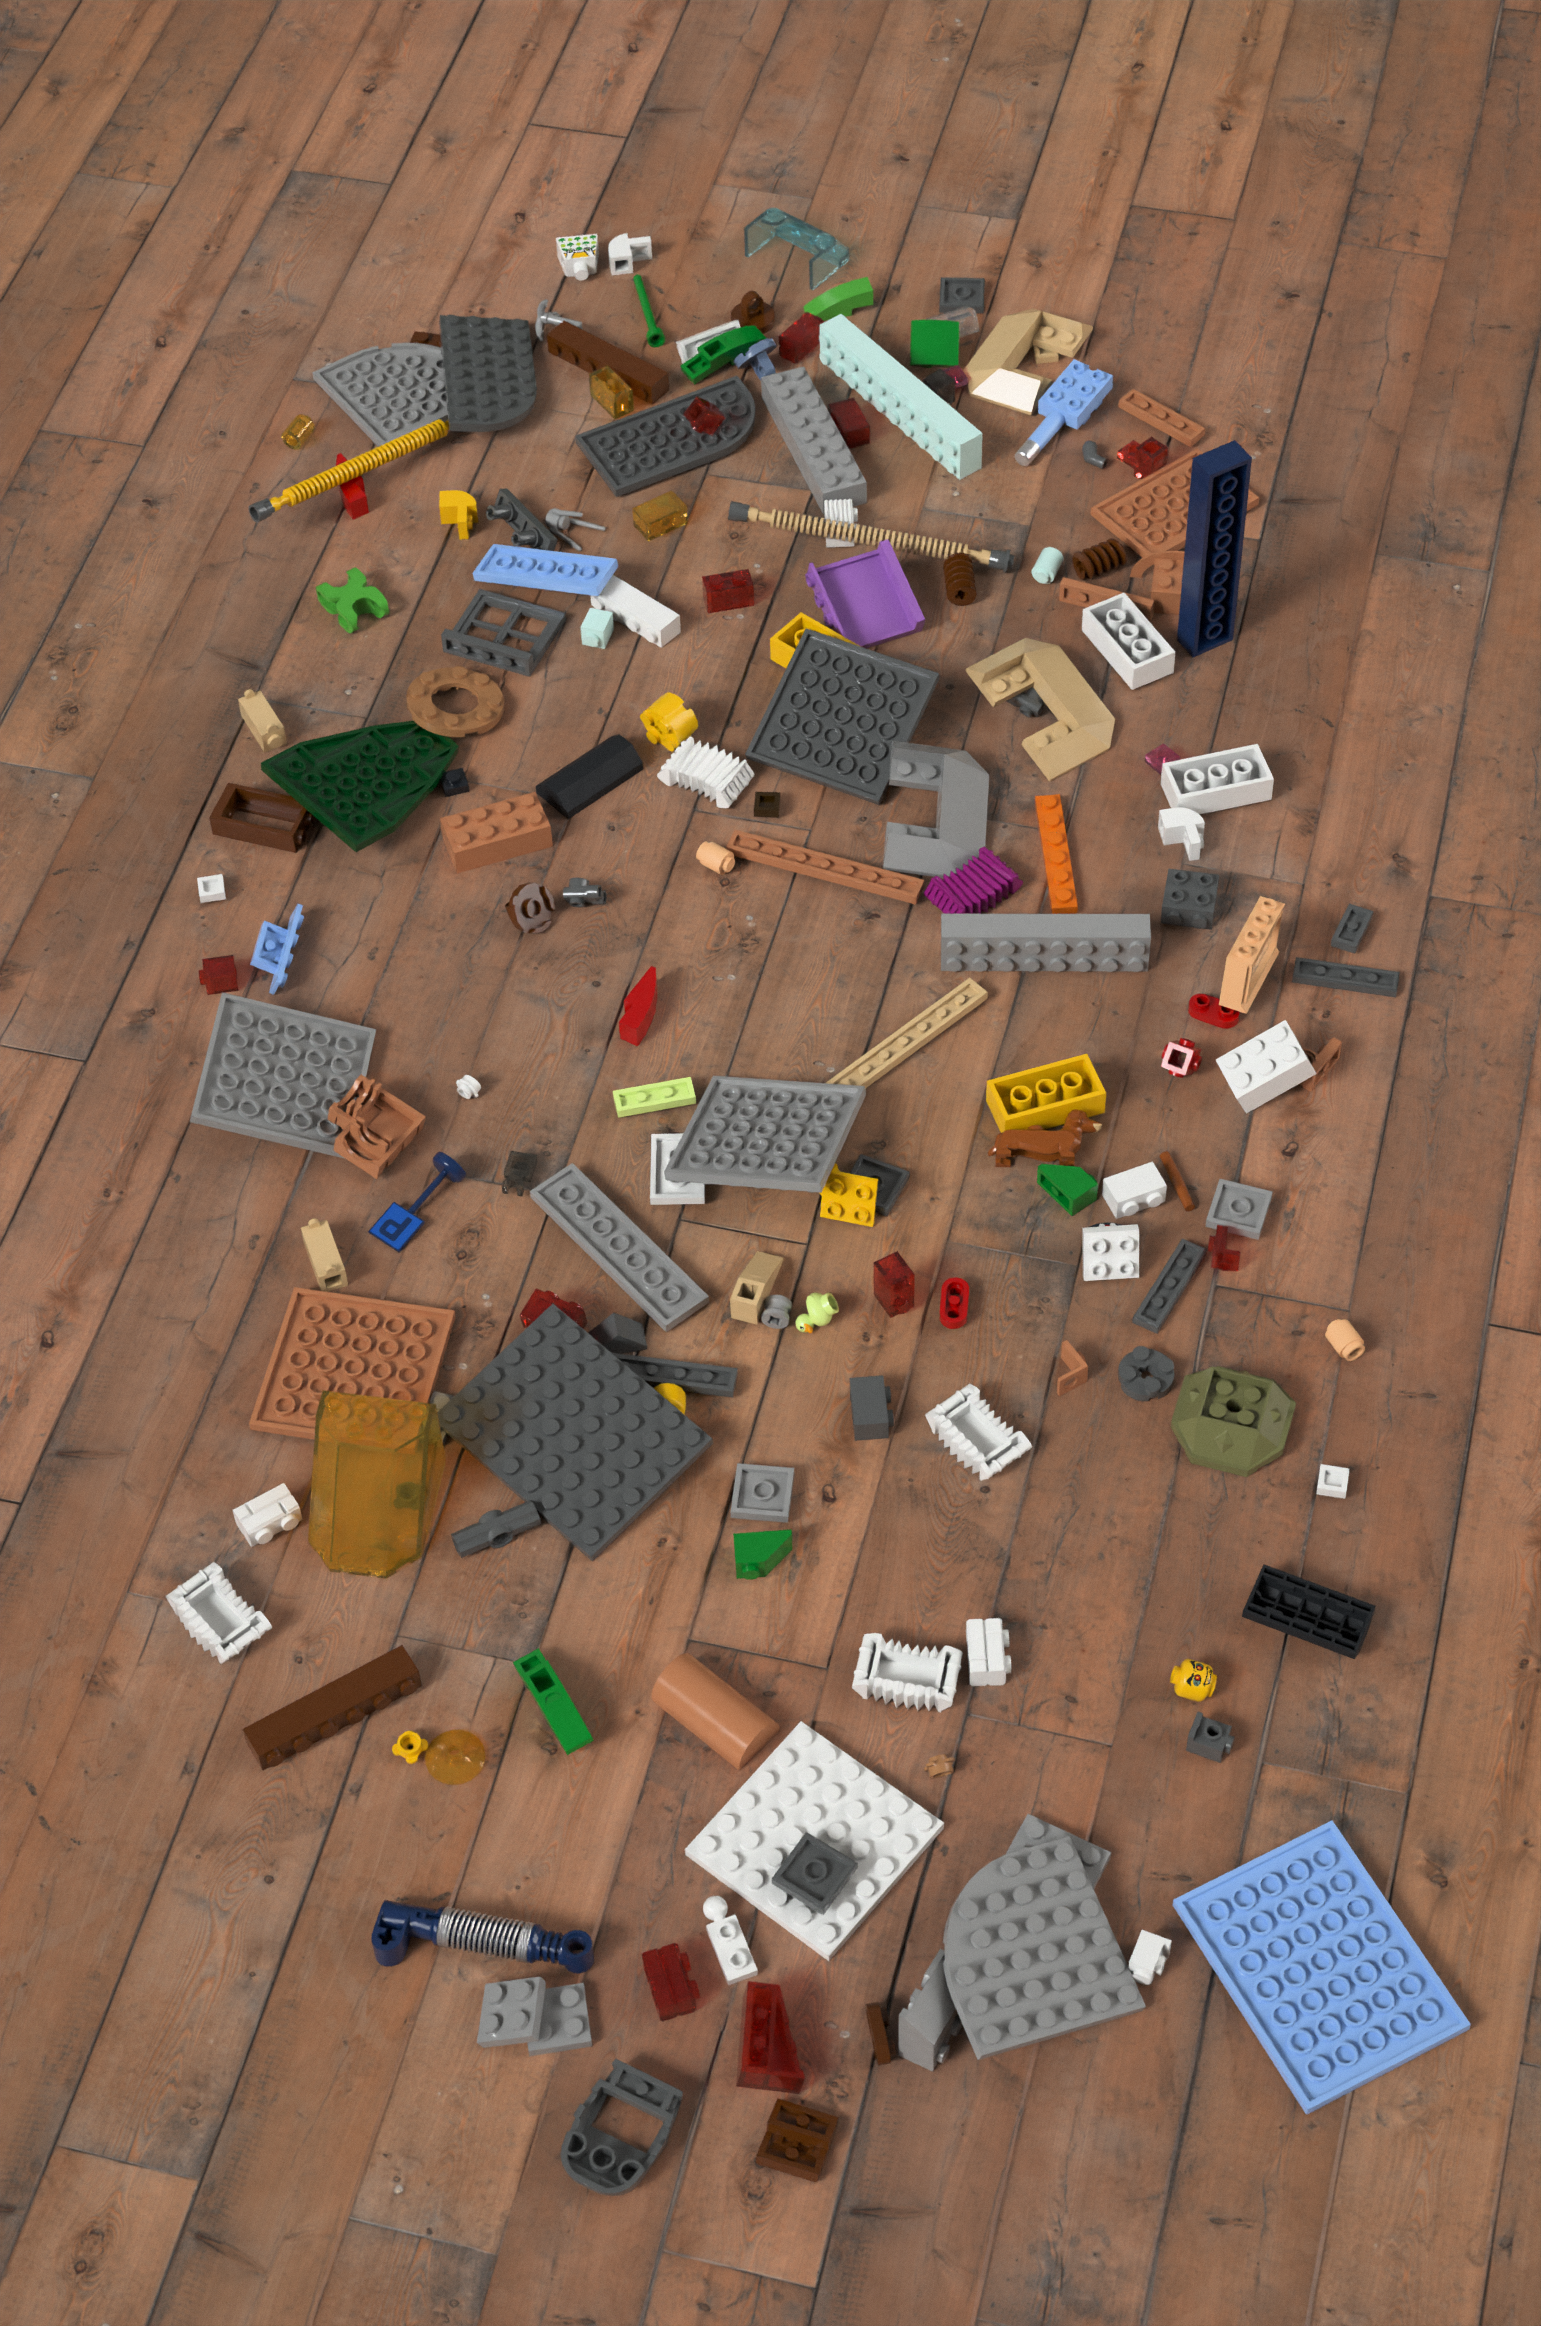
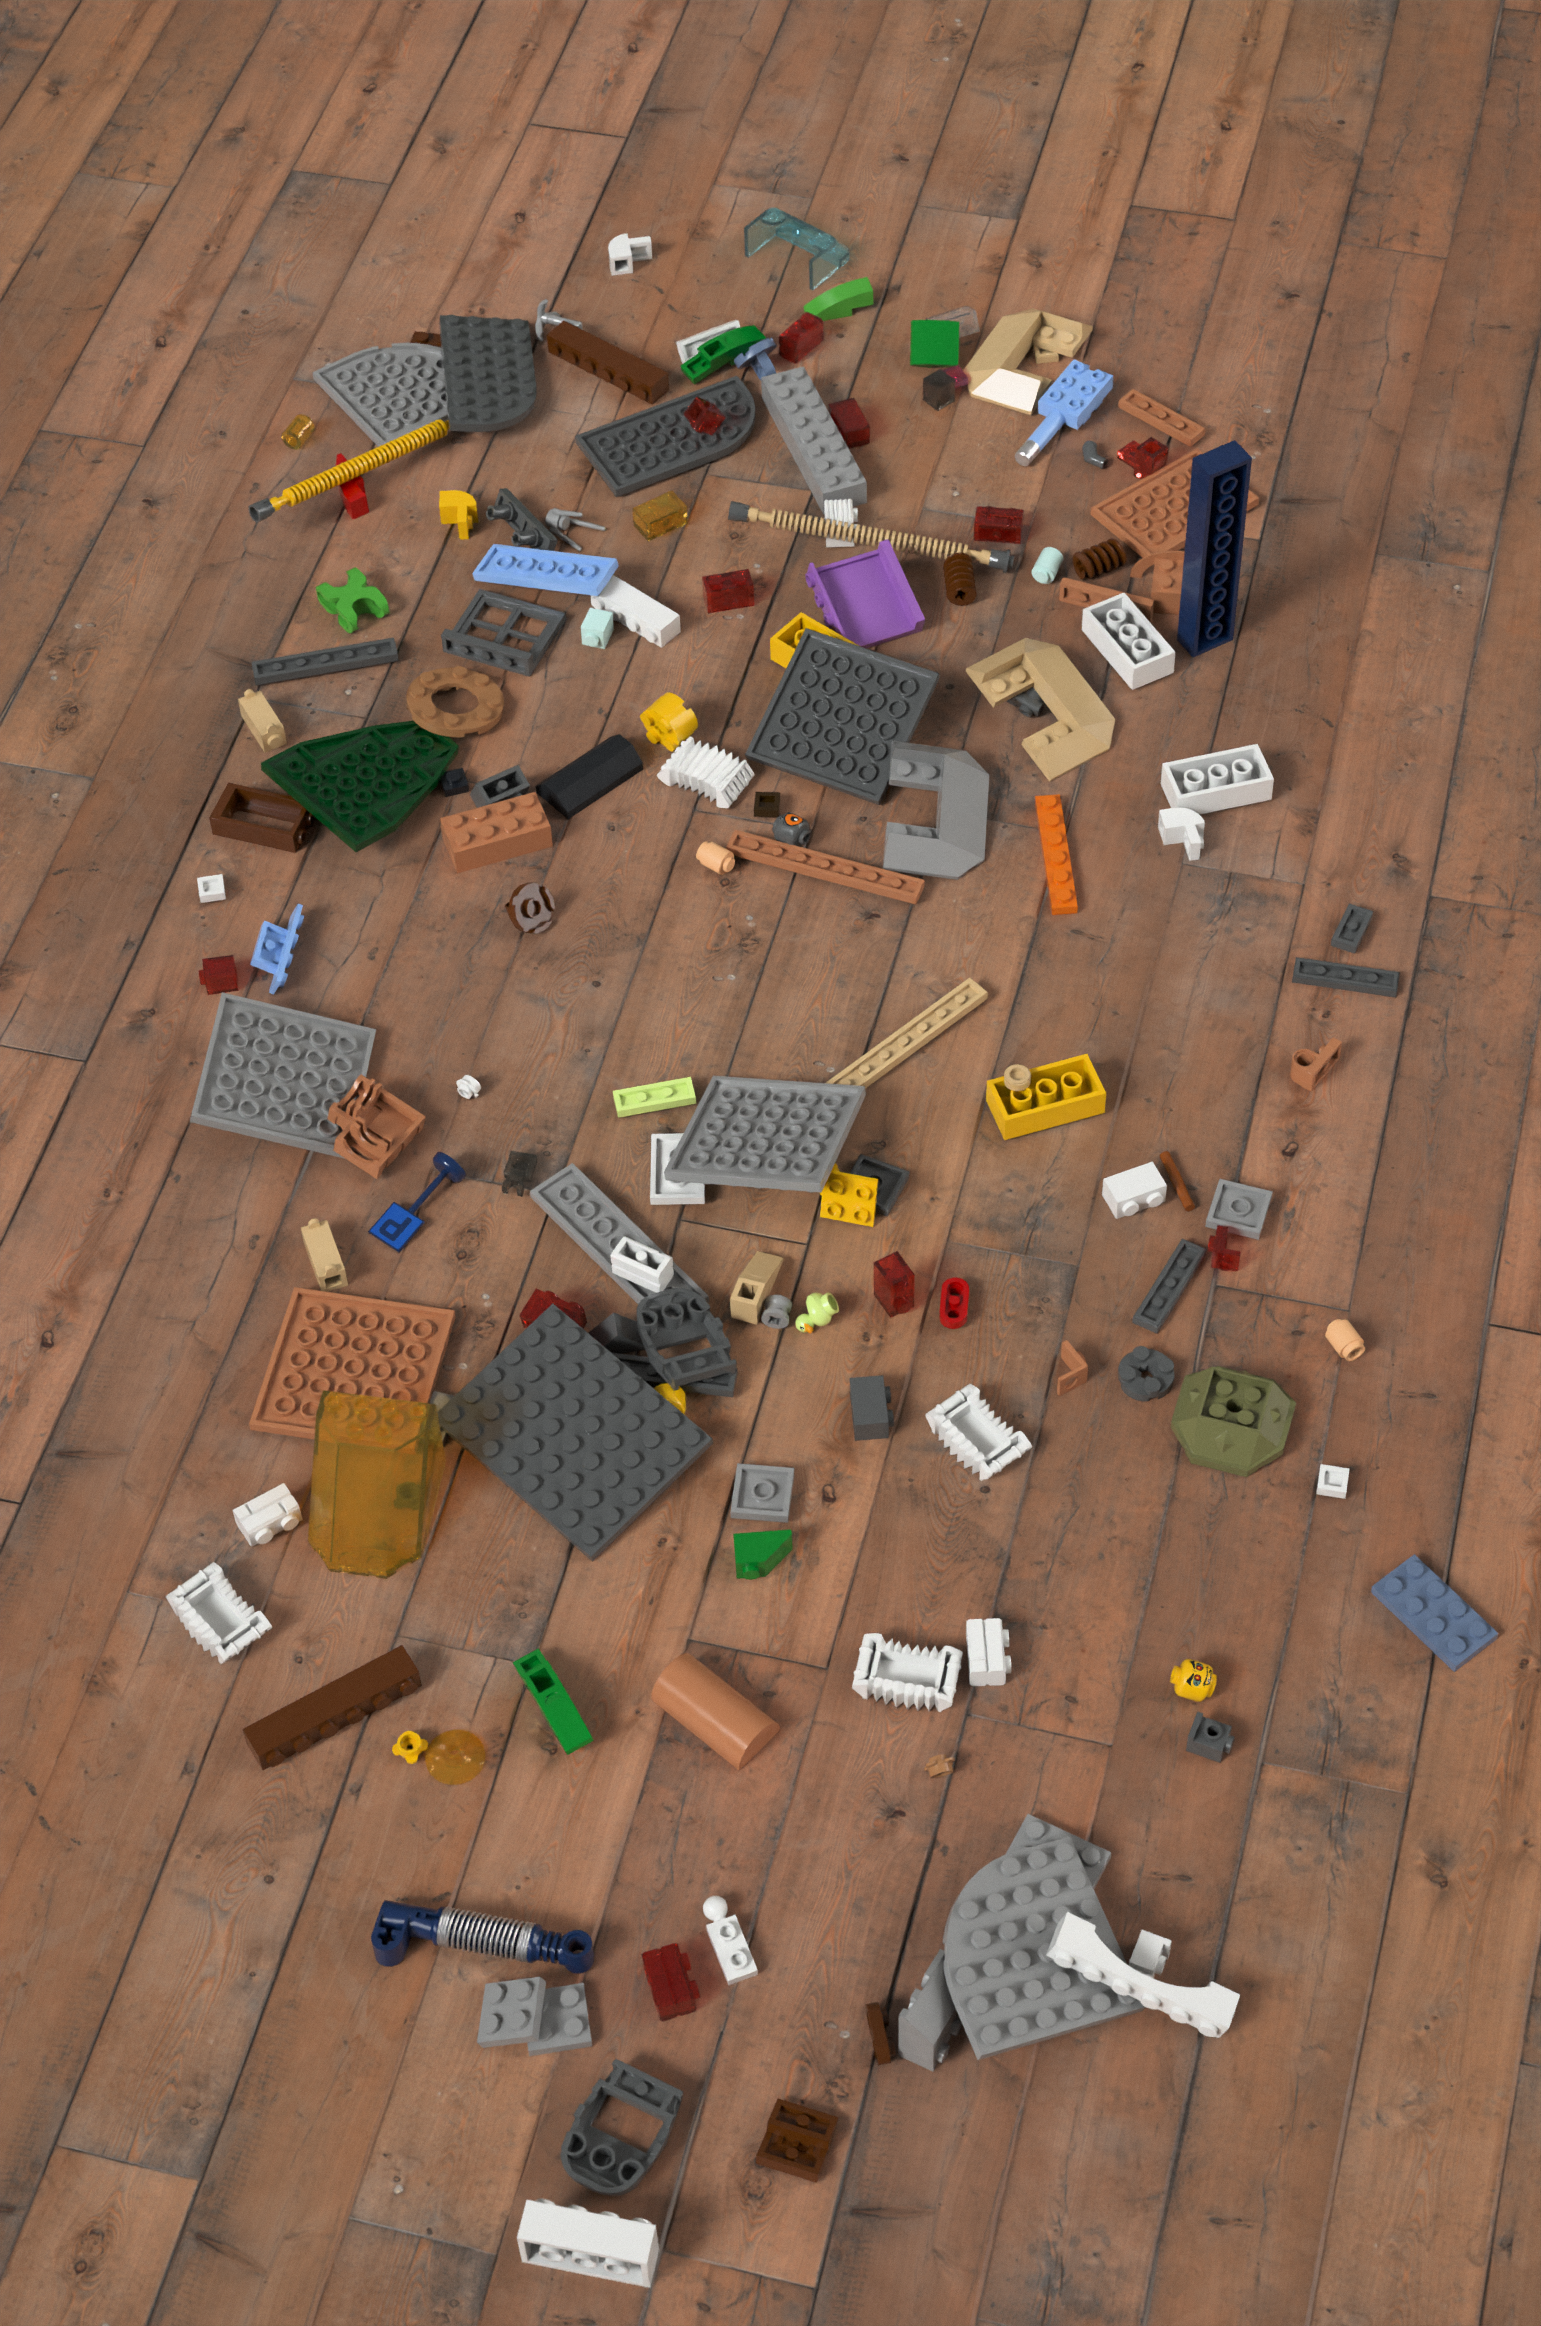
dark grey piece [451,1500,541,1558] -> none
white torso [556,234,599,281] -> none
dark grey plate [563,878,607,908] -> none
clear yellow brick [589,365,634,420] -> none
red slope [619,966,658,1046] -> none
green piece [633,274,665,347] -> none
white plate [685,1721,944,1961] -> none
reddish brown tile [731,291,775,334] -> none
clear red wedge [736,1981,805,2094] -> none
dark grey plate [771,1832,858,1915] -> none
light aqua brick [819,314,982,480] -> none
magenta piece [924,847,1023,914] -> none
dark grey plate [939,277,985,313] -> none
light grey brick [941,914,1151,972] -> none
dark orange animal [988,1109,1102,1167] -> none
green slope [1037,1164,1098,1216] -> none
white plate [1082,1223,1139,1281] -> none
clear pink plate [1145,743,1180,775] -> none
dark grey brick [1161,868,1219,930] -> none
red brick [1161,1038,1202,1078] -> none
light blue plate [1173,1821,1471,2115] -> none
red plate [1188,994,1240,1029] -> none
white brick [1216,1020,1317,1114] -> none
light nougat window [1219,896,1285,1014] -> none
black piece [1242,1564,1376,1659] -> none
none -> dark grey plate [251,637,399,685]
none -> dark grey brick [470,765,530,808]
none -> white brick [517,2199,659,2288]
none -> white brick [611,1236,674,1293]
none -> dark grey slope [637,1288,737,1391]
none -> dark grey head [772,812,811,847]
none -> clear red brick [974,506,1024,544]
none -> tan tile [1004,1064,1031,1091]
none -> white arch [1046,1912,1240,2038]
none -> sand blue plate [1371,1554,1498,1672]

